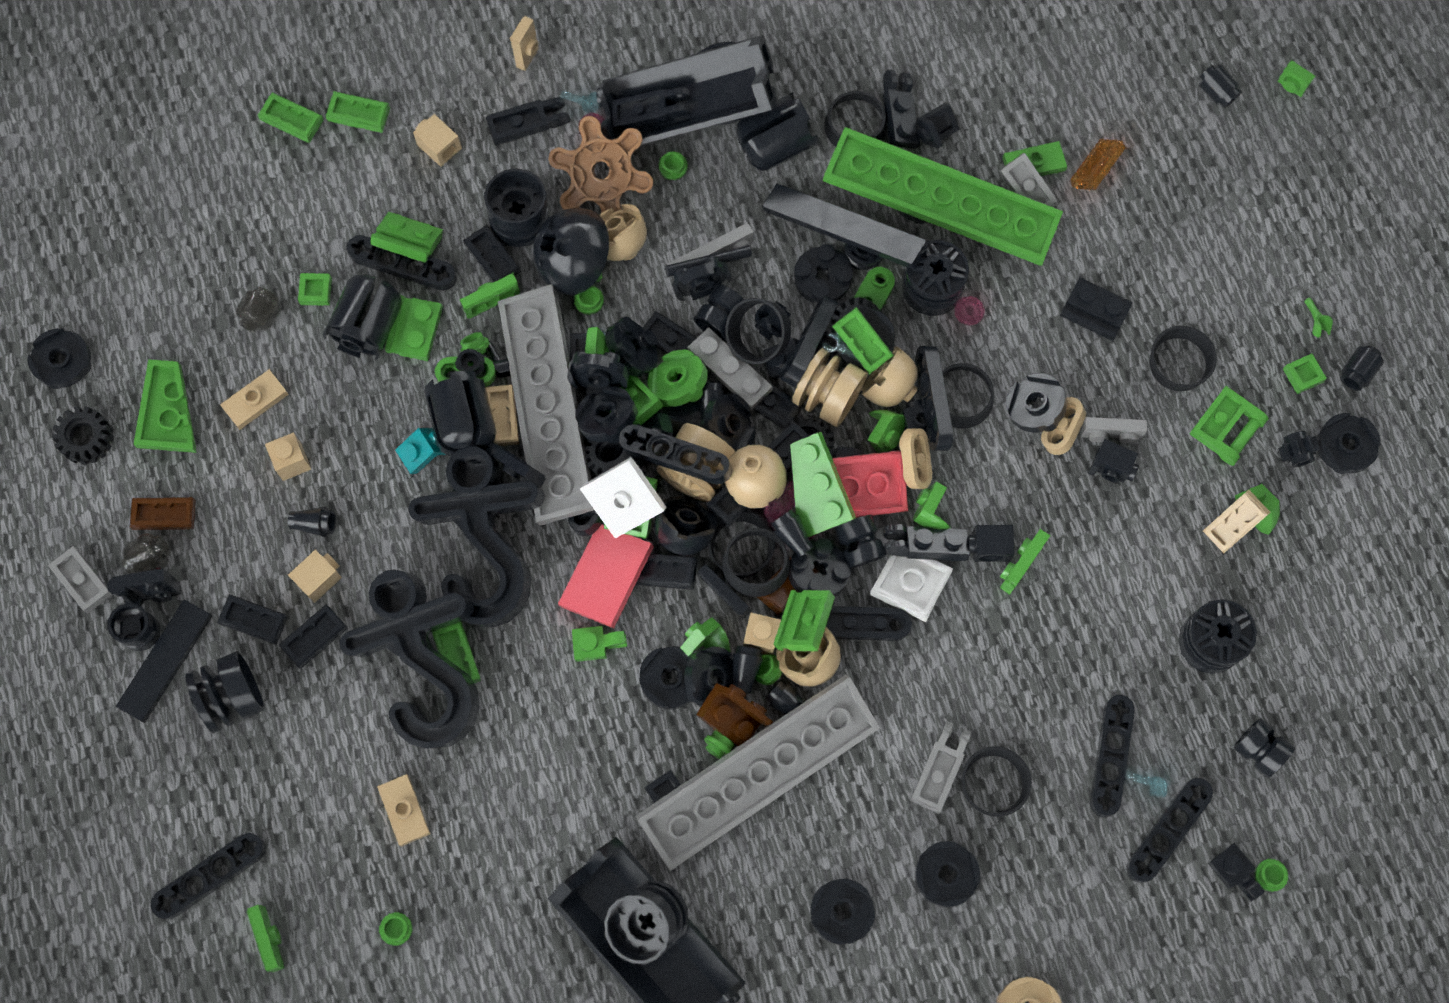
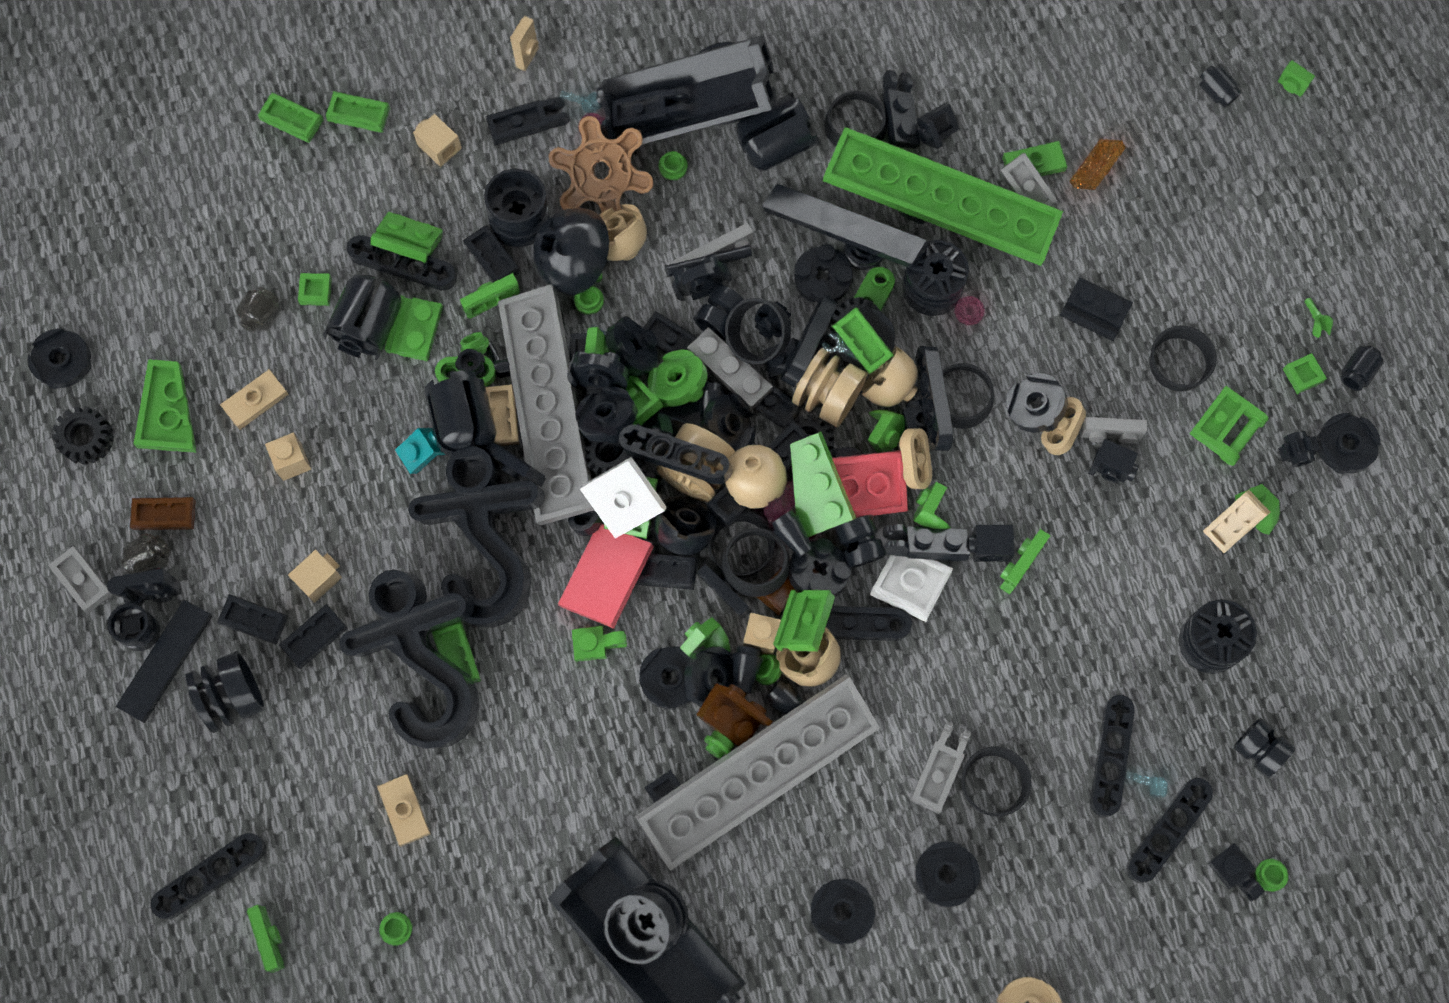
black cone [288,506,336,537] -> none

